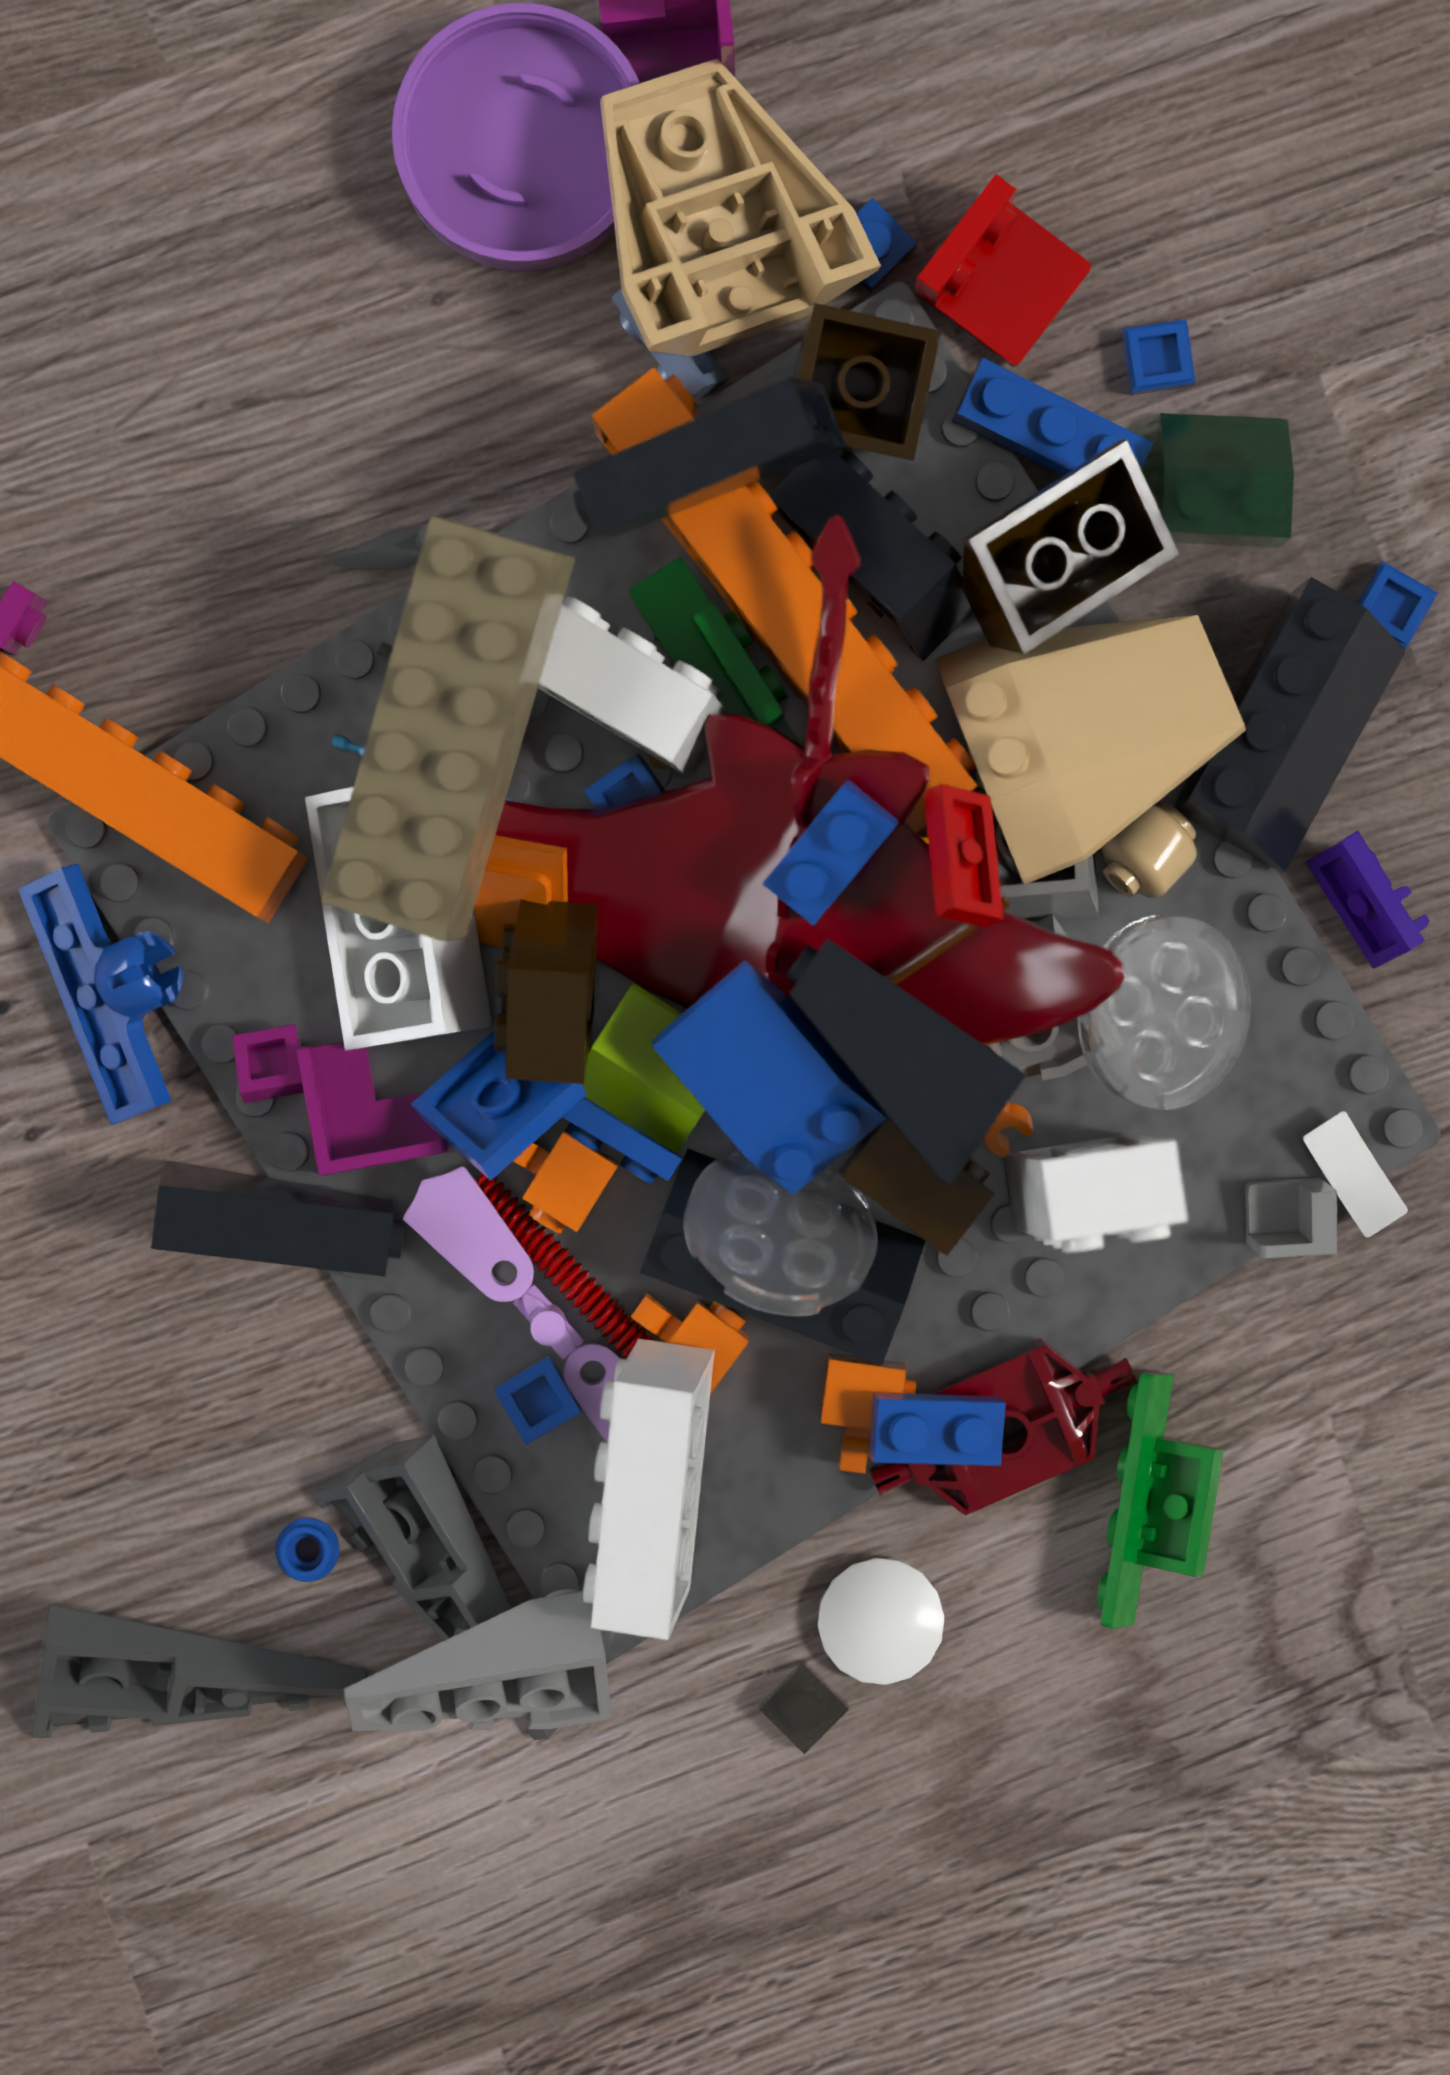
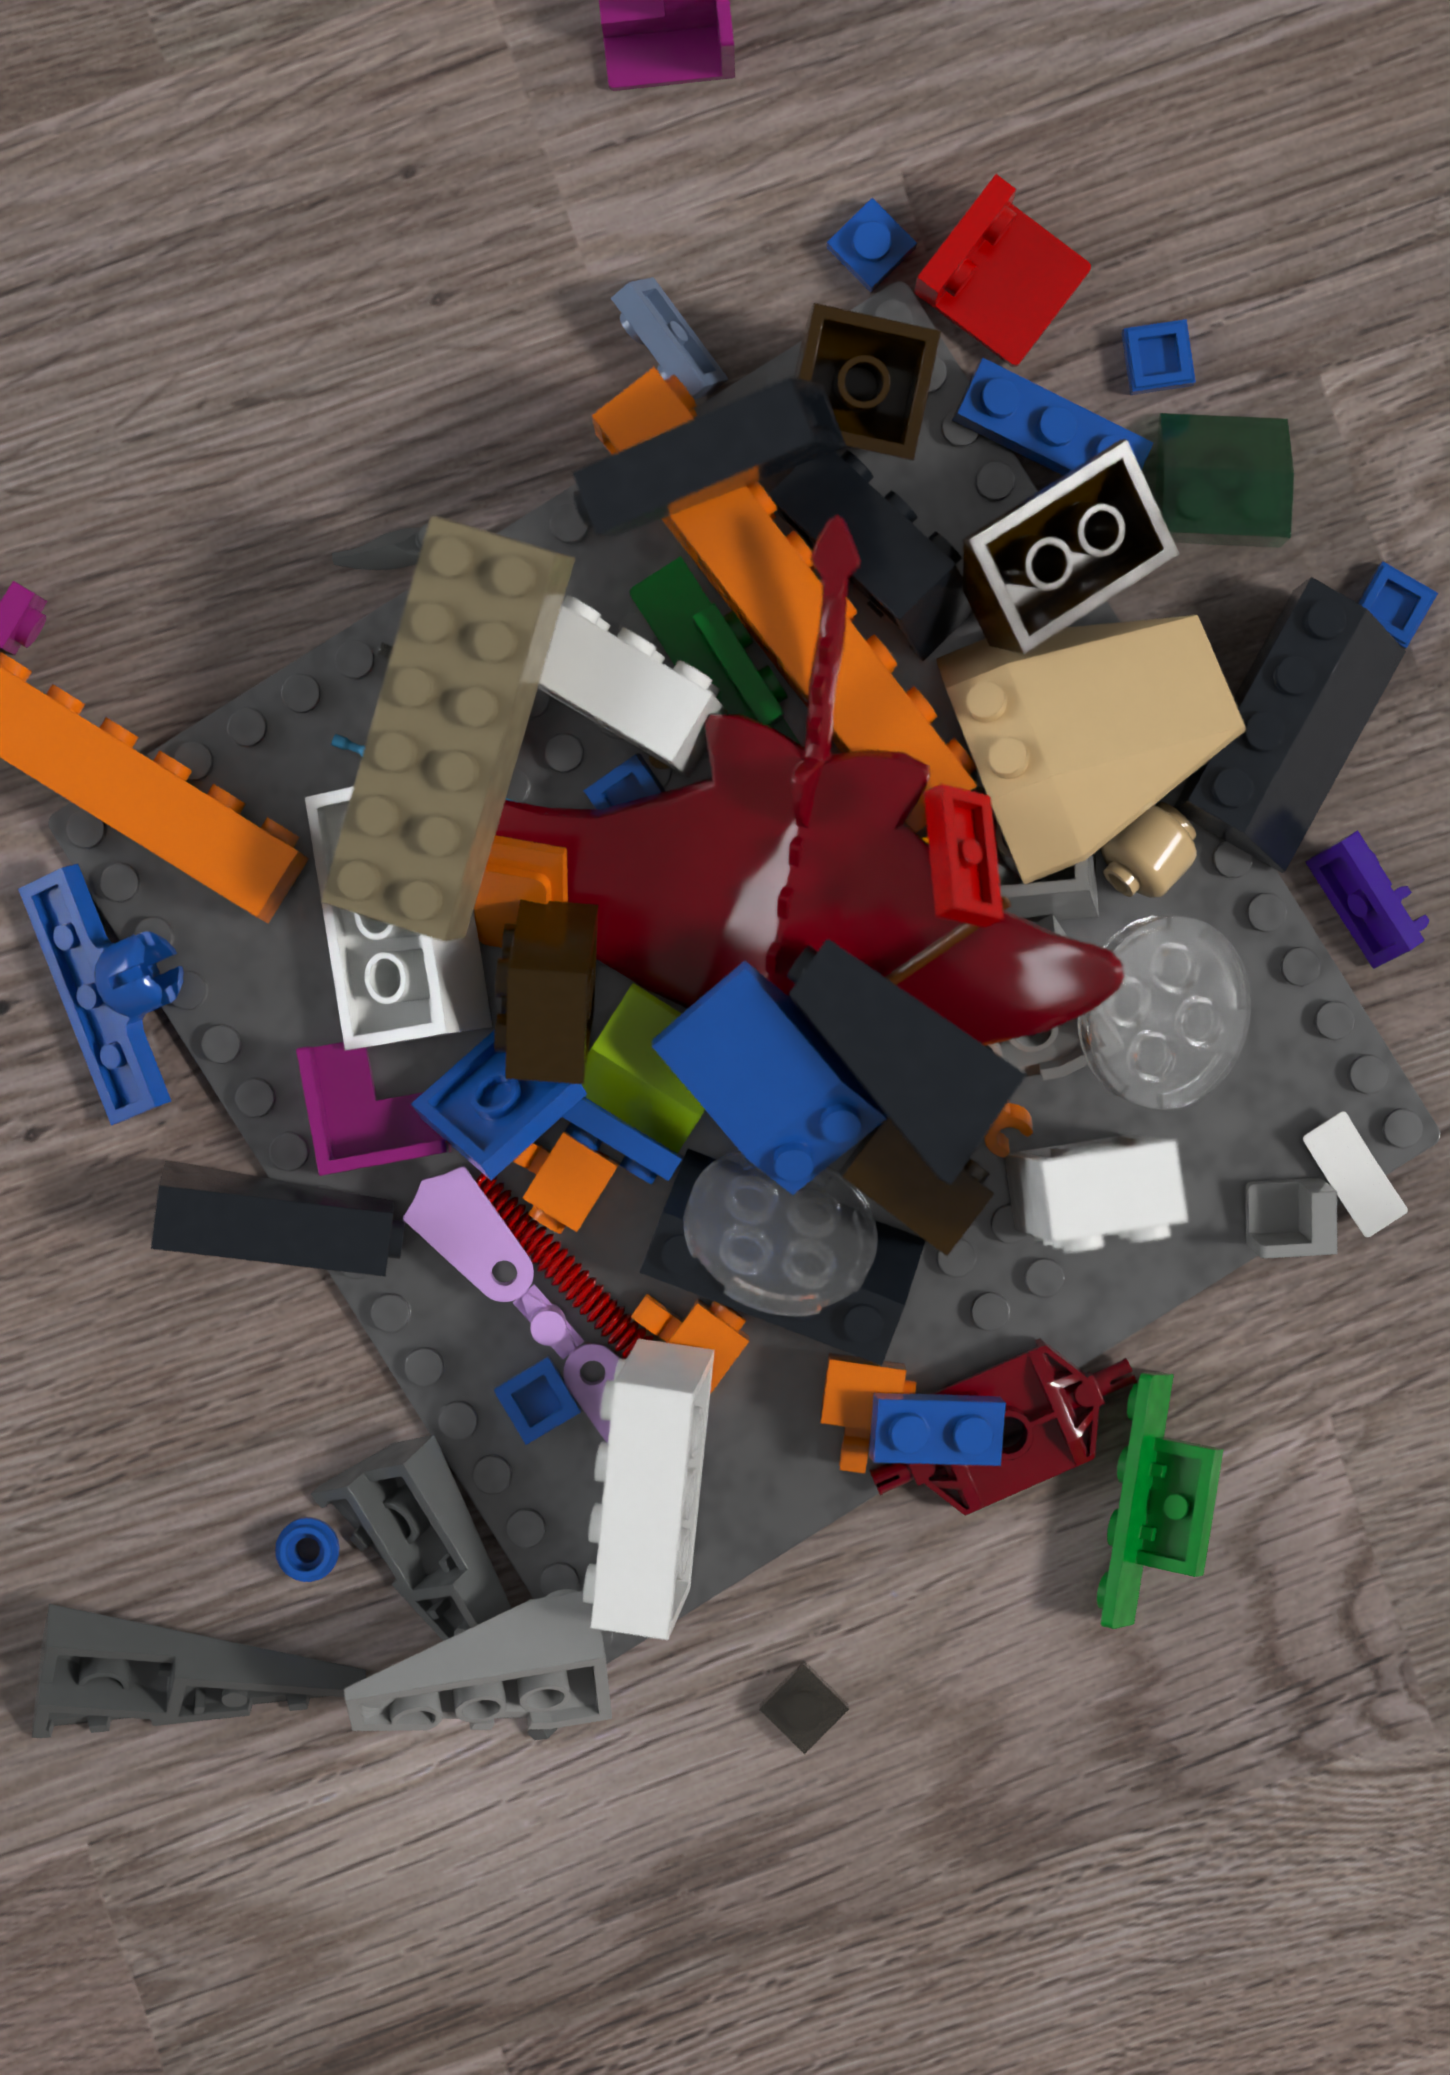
magenta plate [232,1024,304,1103] -> none
medium lavender brick [392,3,640,271] -> none
tan wedge [600,58,881,357] -> none
blue plate [762,779,899,926] -> none
white dish [818,1557,944,1685] -> none

